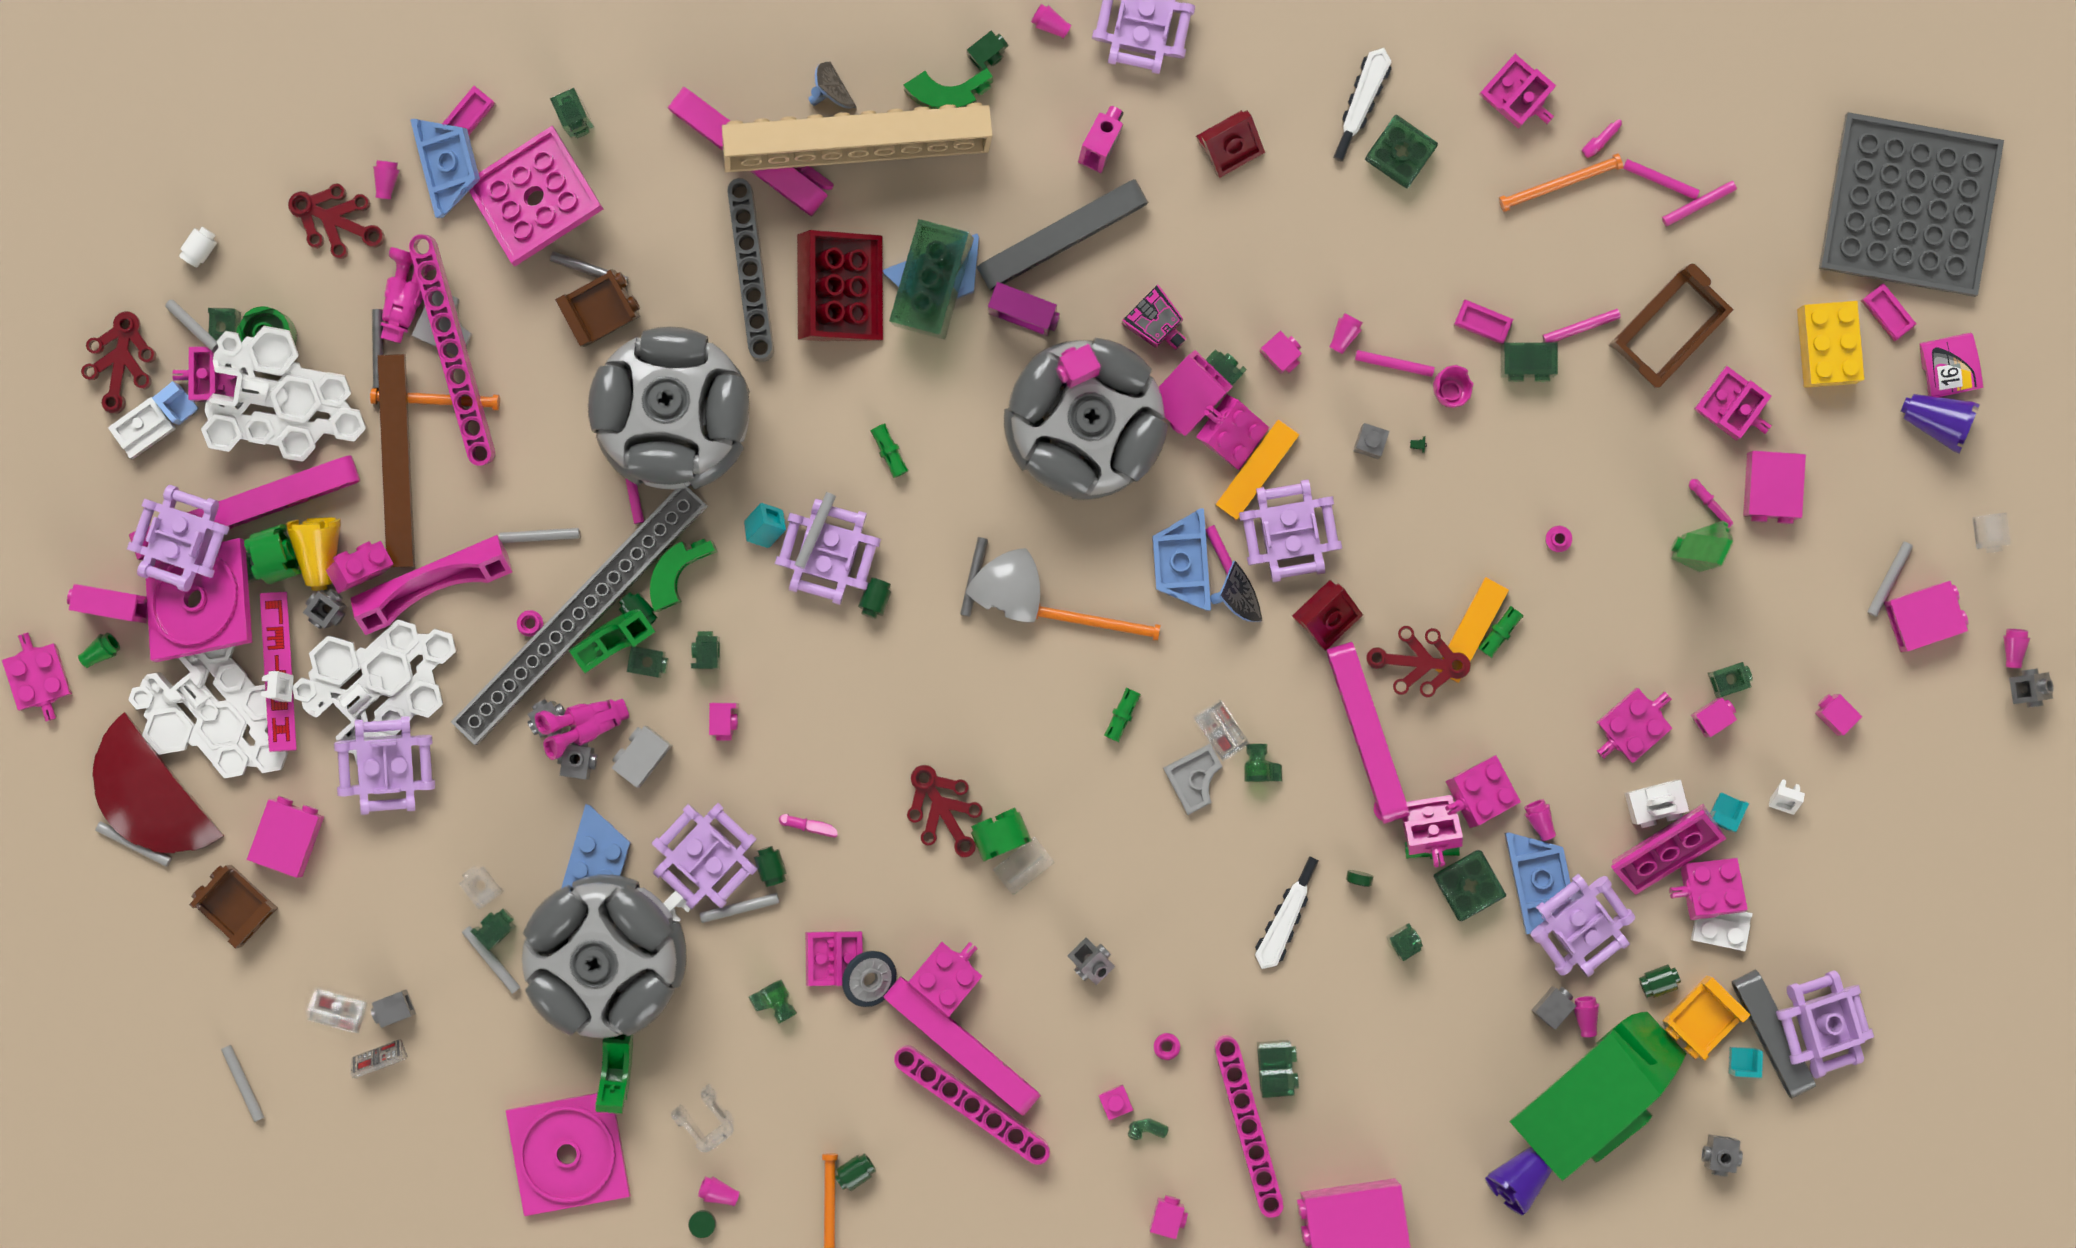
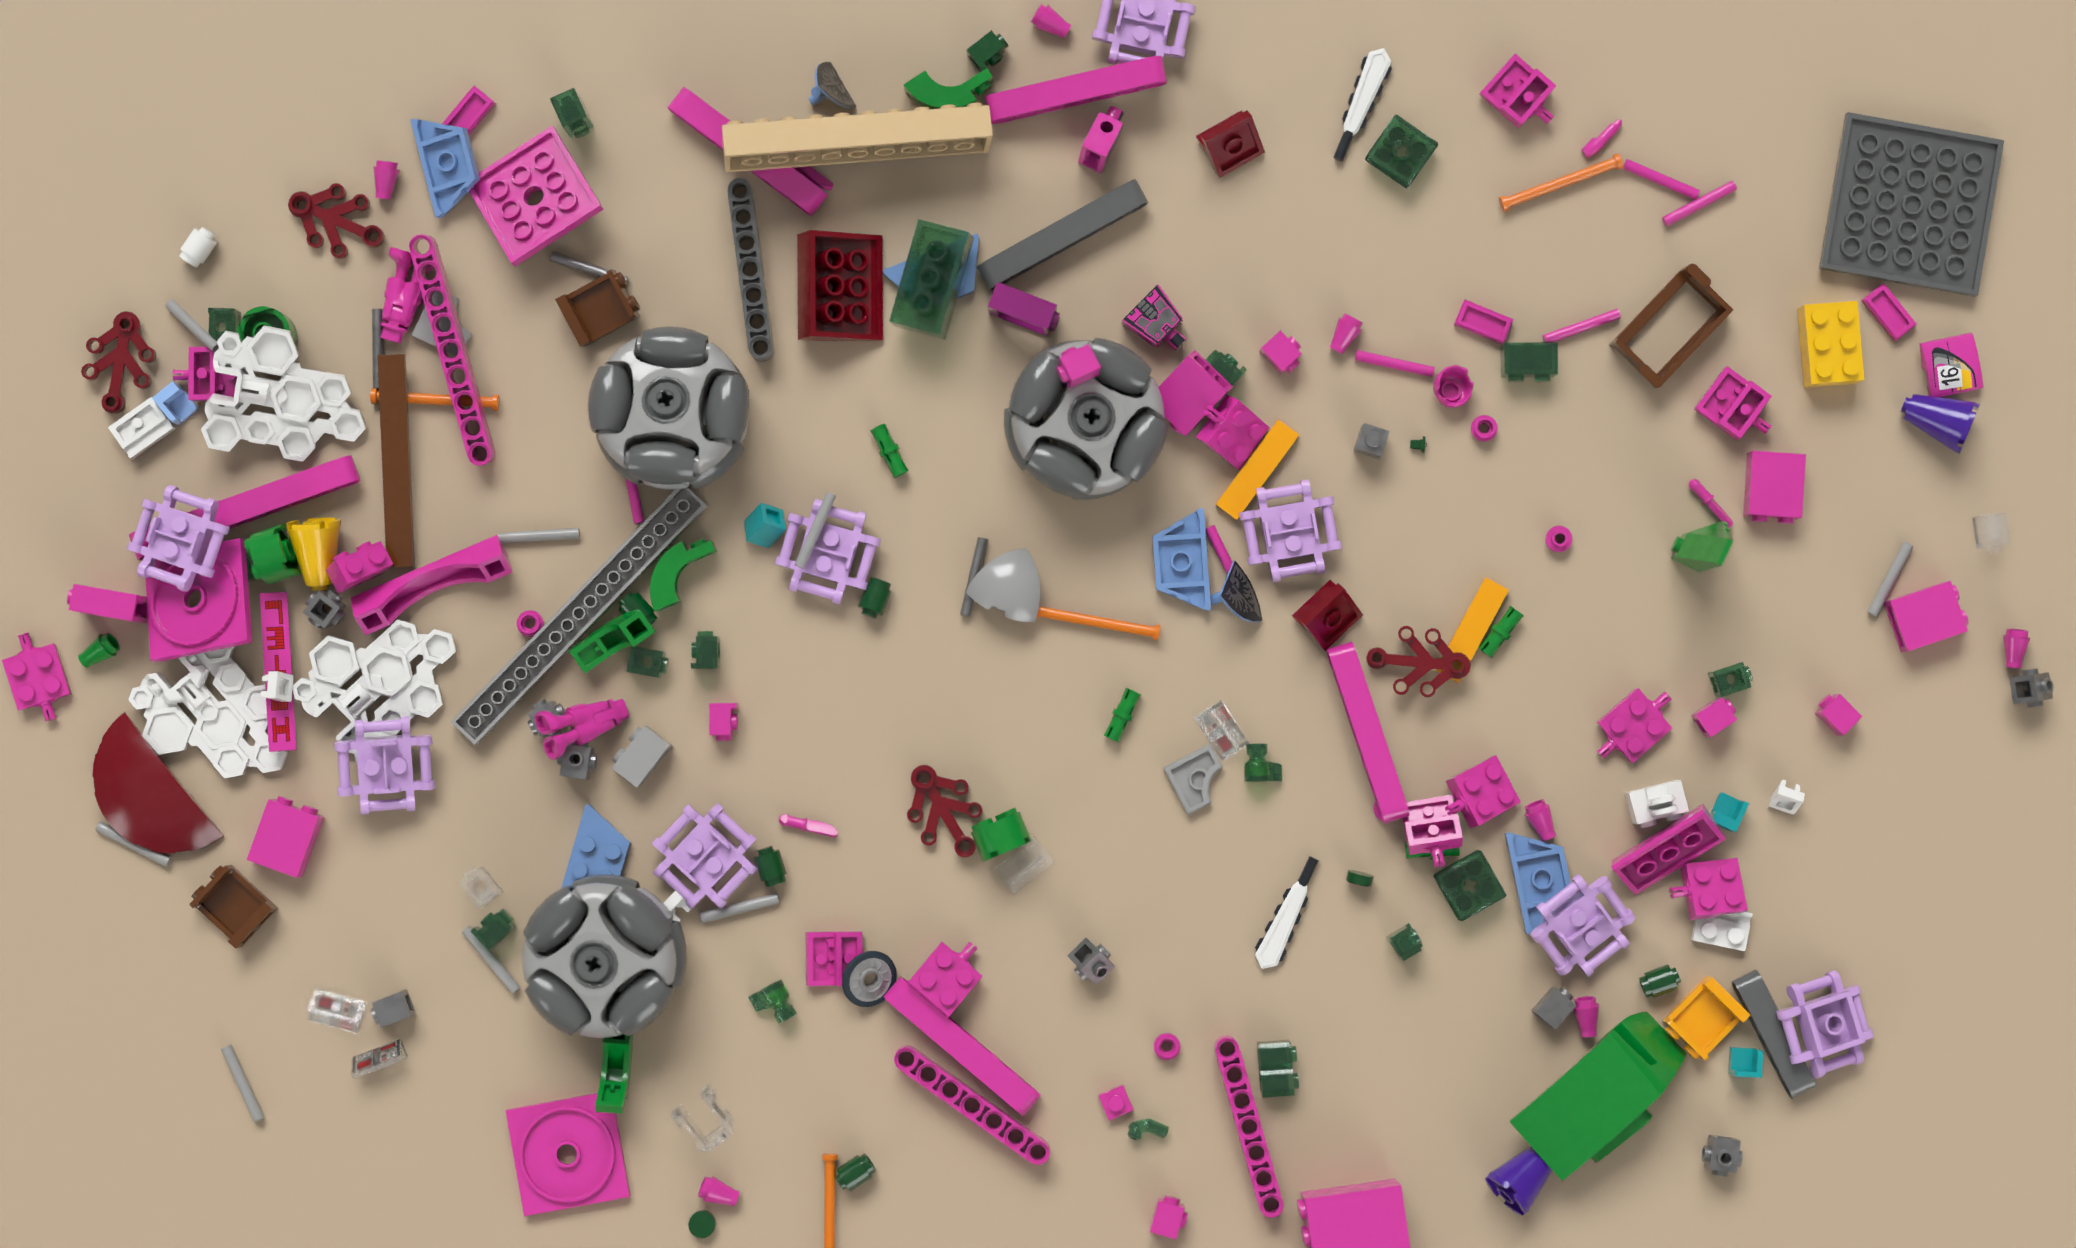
none -> dark pink beam [985,56,1167,124]
none -> dark pink plate [1471,415,1498,442]

